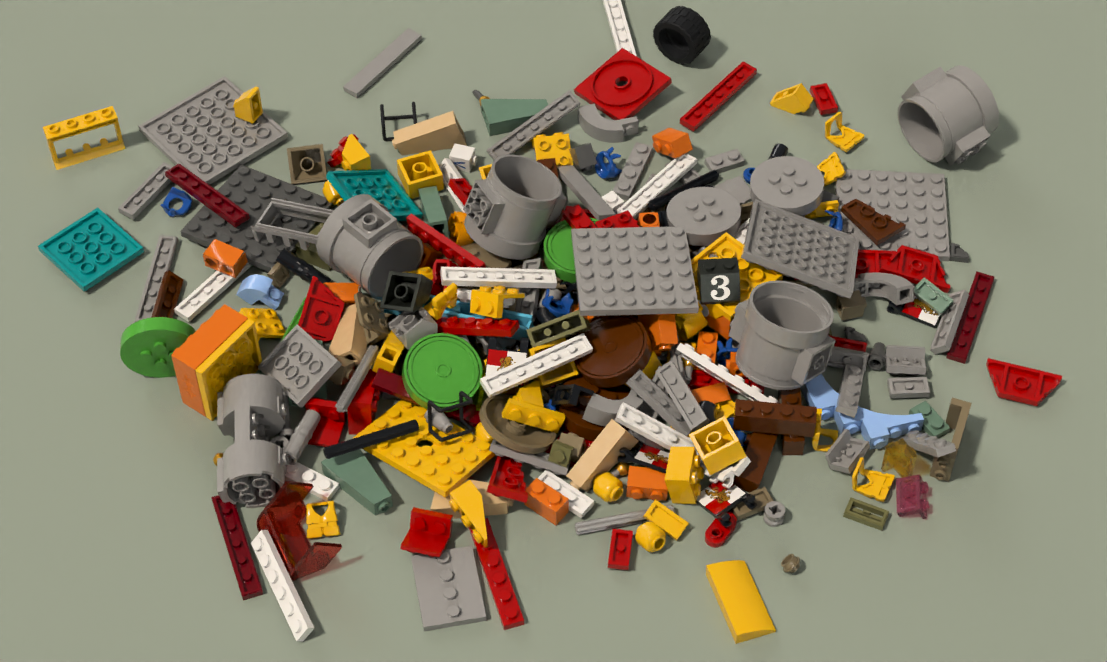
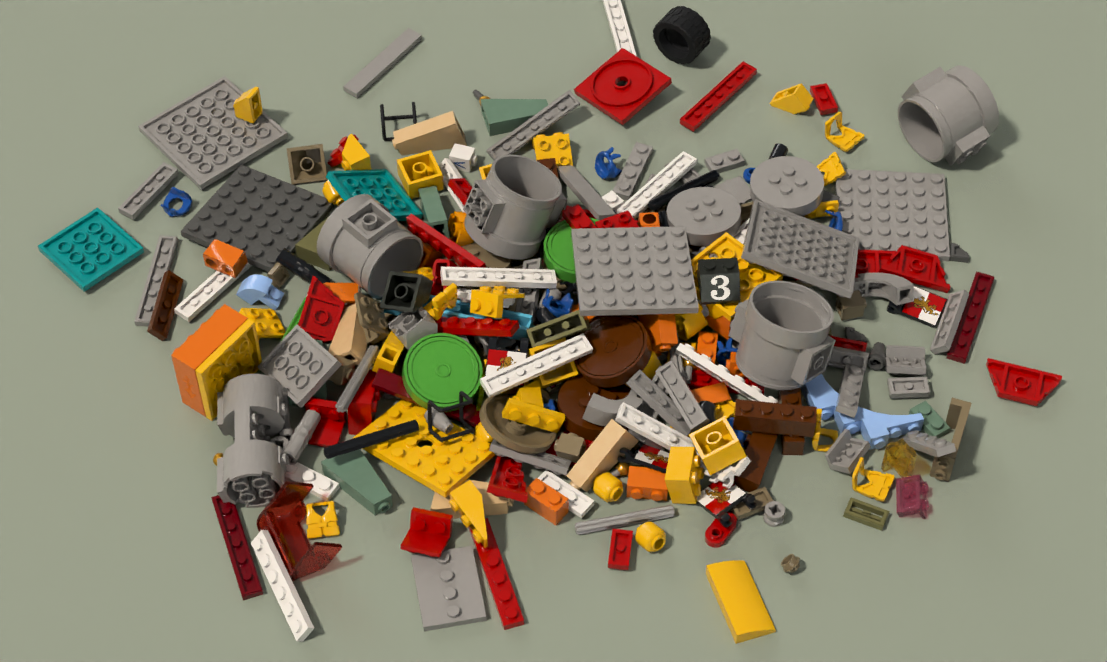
yellow window [43,106,125,170] -> none
bright green brick [120,317,196,378] -> none
dark red tile [165,164,250,228] -> none
light grey window [251,198,334,250] -> none
olive plate [548,440,574,468] -> none
black panel [551,384,594,407] -> none
dark grey brick [569,143,597,172] -> none
light grey arch [578,104,639,143] -> none
yellow tile [643,499,689,541] -> none
orange brick [652,128,693,159] -> none
reddish brown wing [841,199,906,245] -> none
sand green plate [913,277,953,316] -> none

